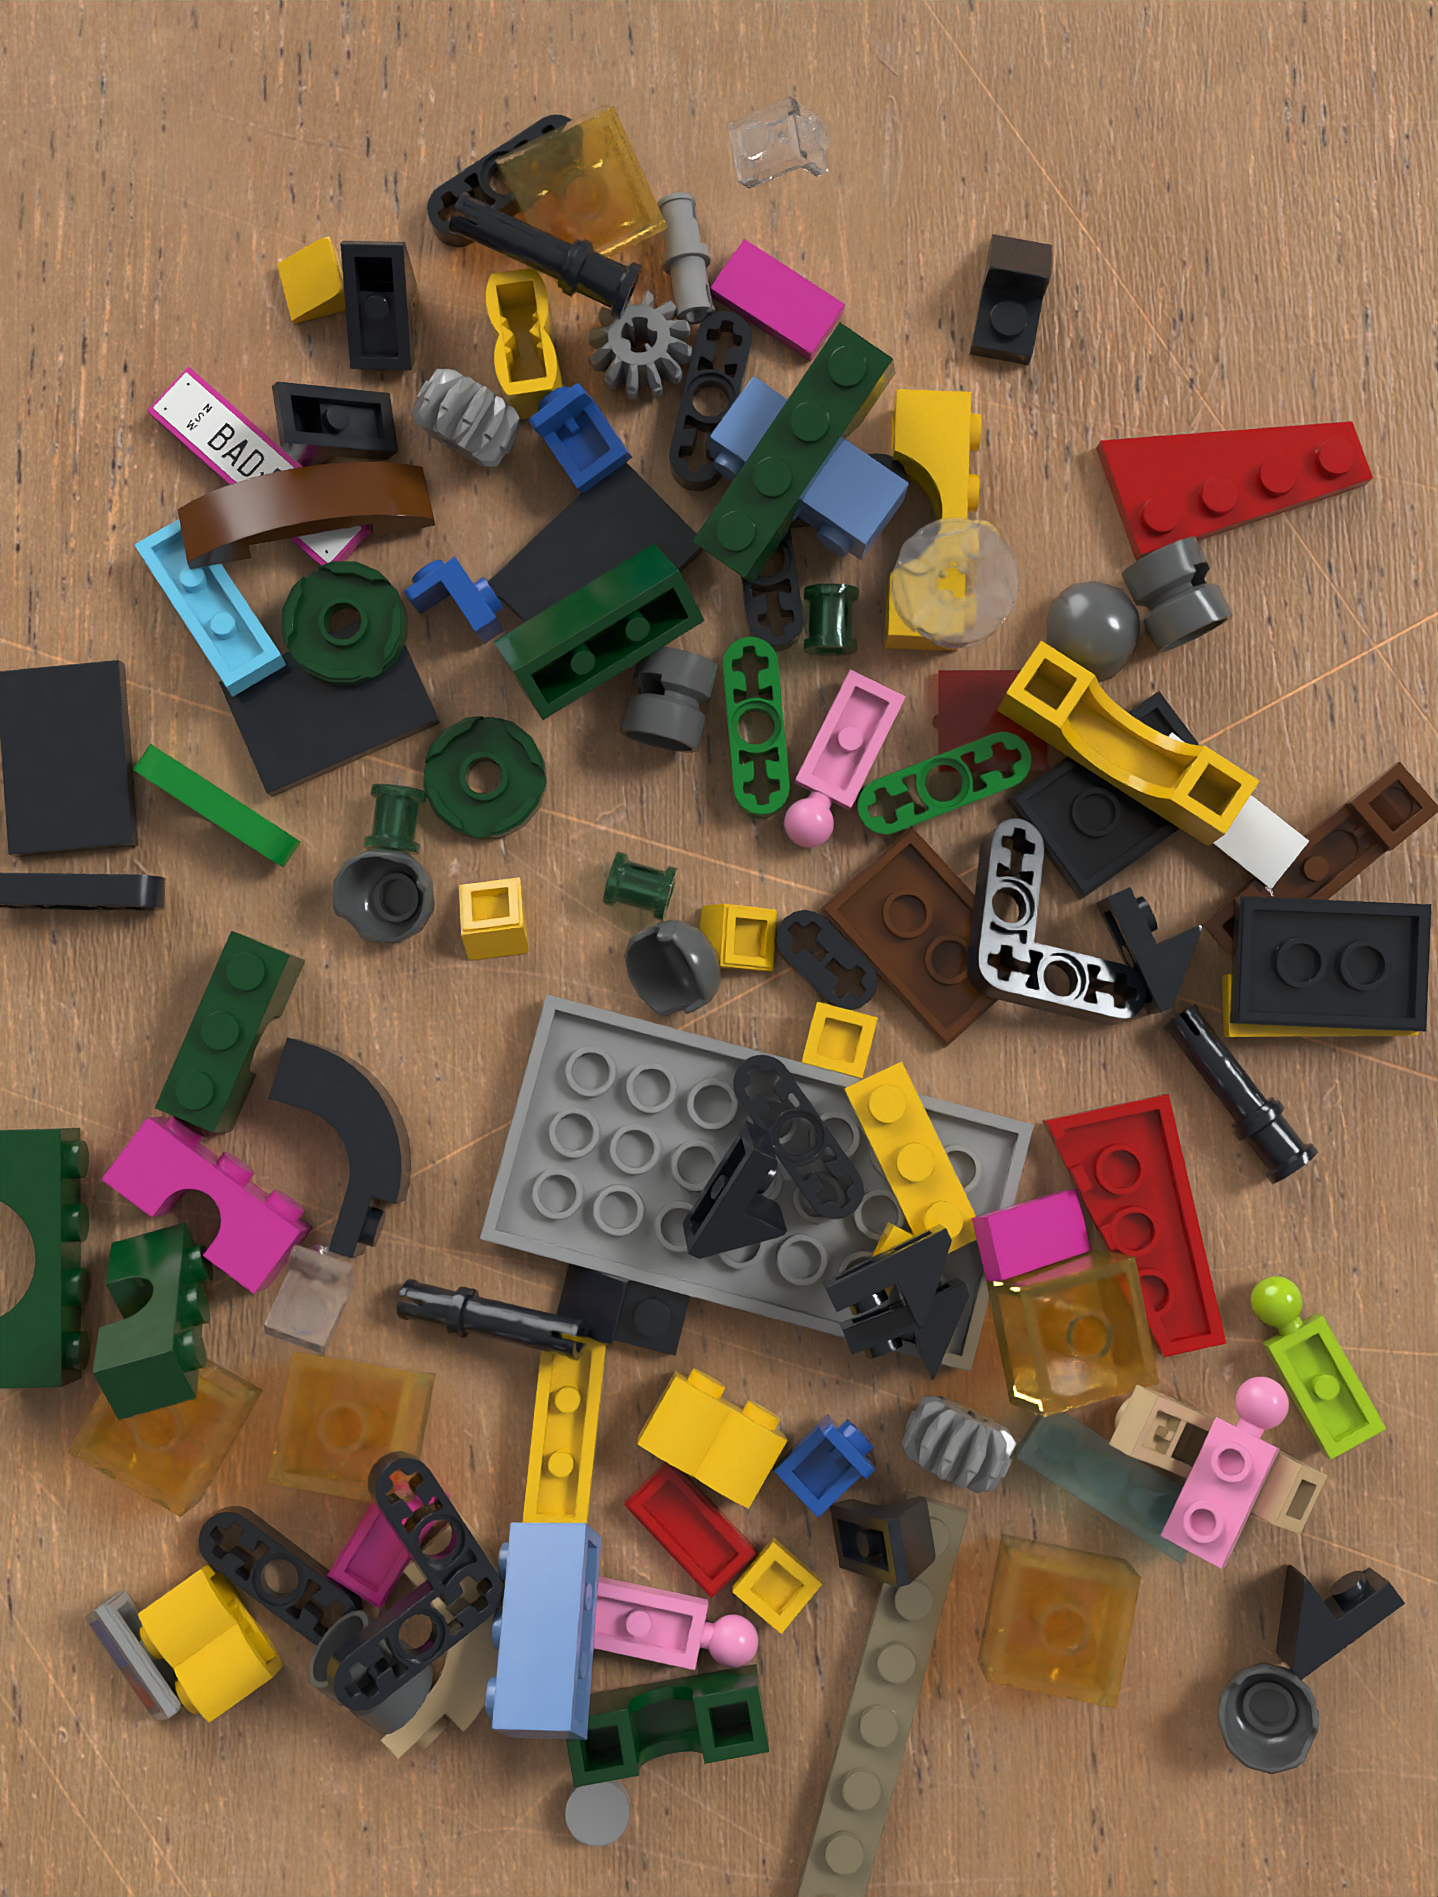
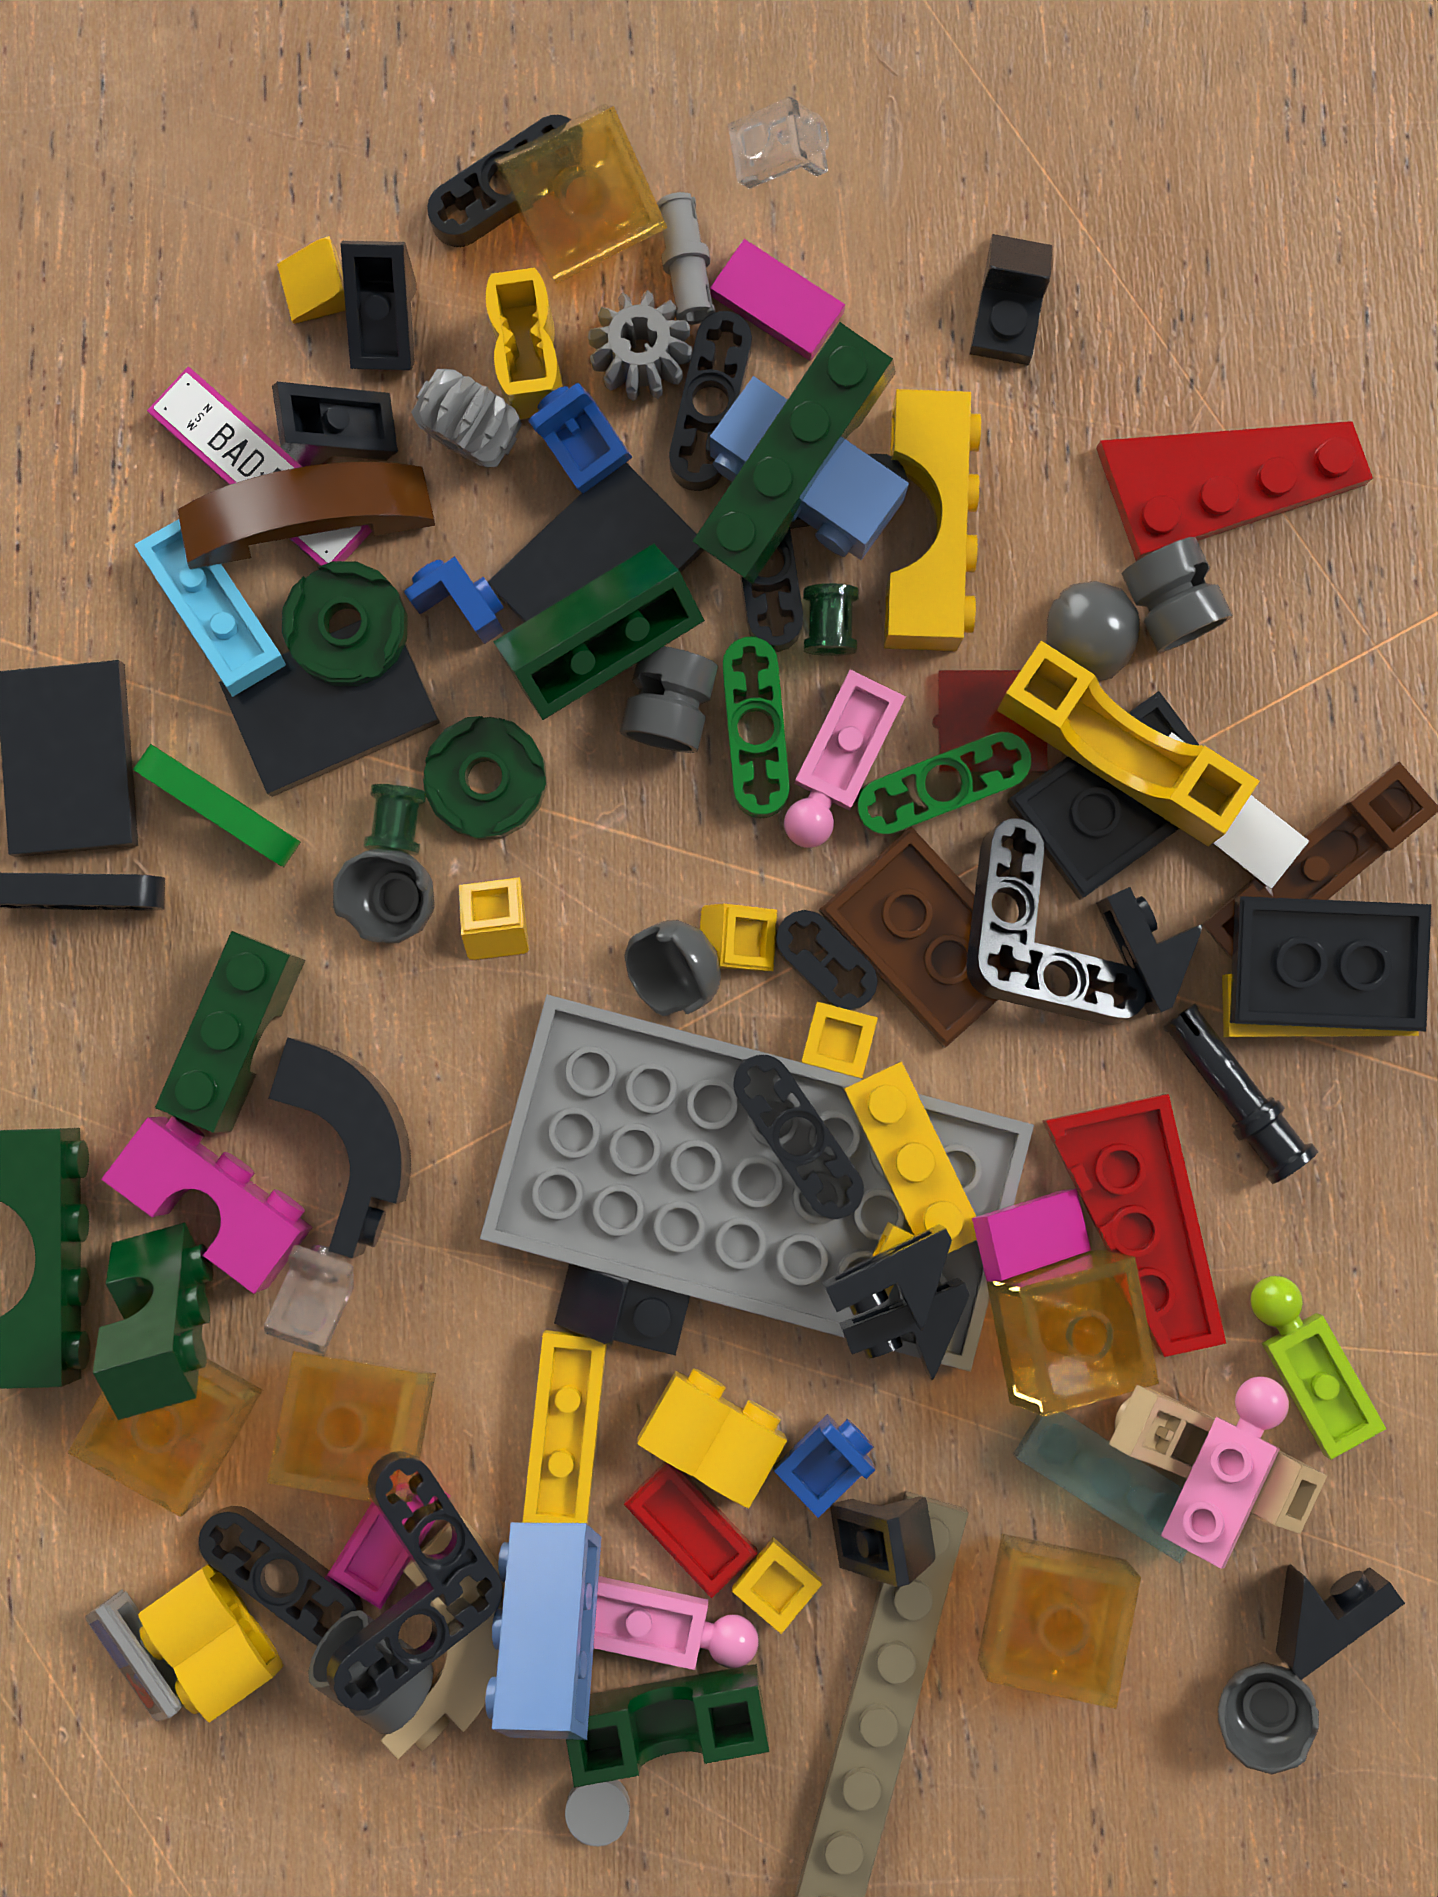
black pin [397,1279,589,1361] -> none
black pin [448,192,642,320] -> none
clear green bush [603,851,678,921] -> none
black slope [682,1121,787,1259] -> none
clear plate [891,518,1020,648] -> none
light grey gear [901,1395,1016,1493] -> none

